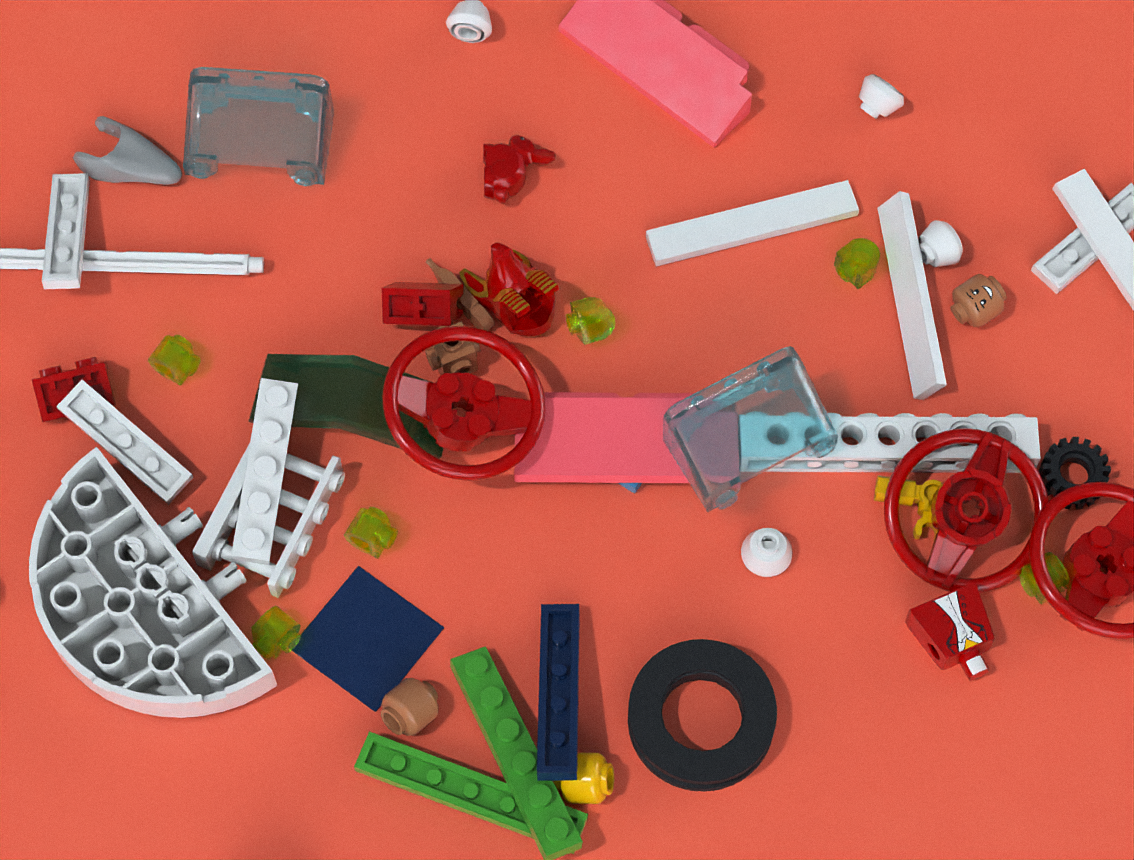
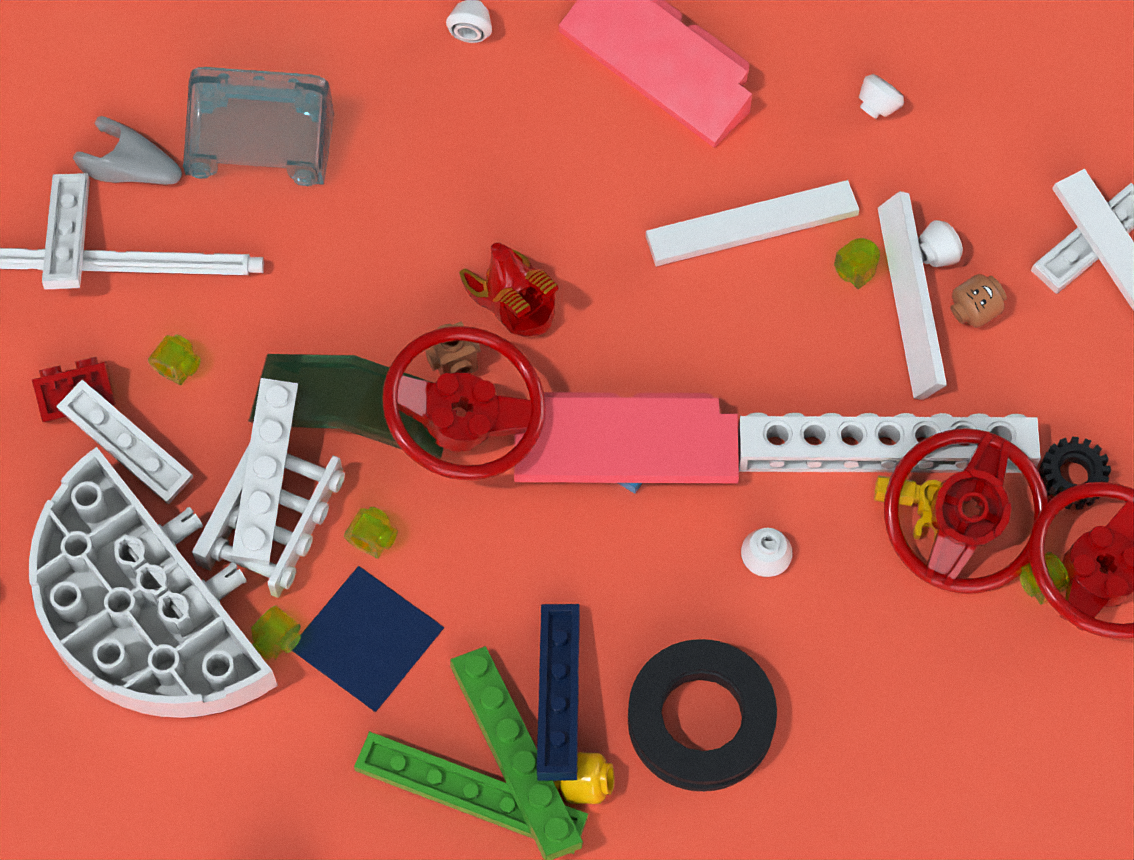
red hinge [381,282,464,326] -> none
nougat head [381,678,438,736] -> none
nougat piece [426,258,495,331] -> none
red animal [483,135,556,204] -> none
clear neon green plate [565,297,615,345] -> none
clear light blue windscreen [663,346,838,512] -> none
red torso [905,581,994,681] -> none

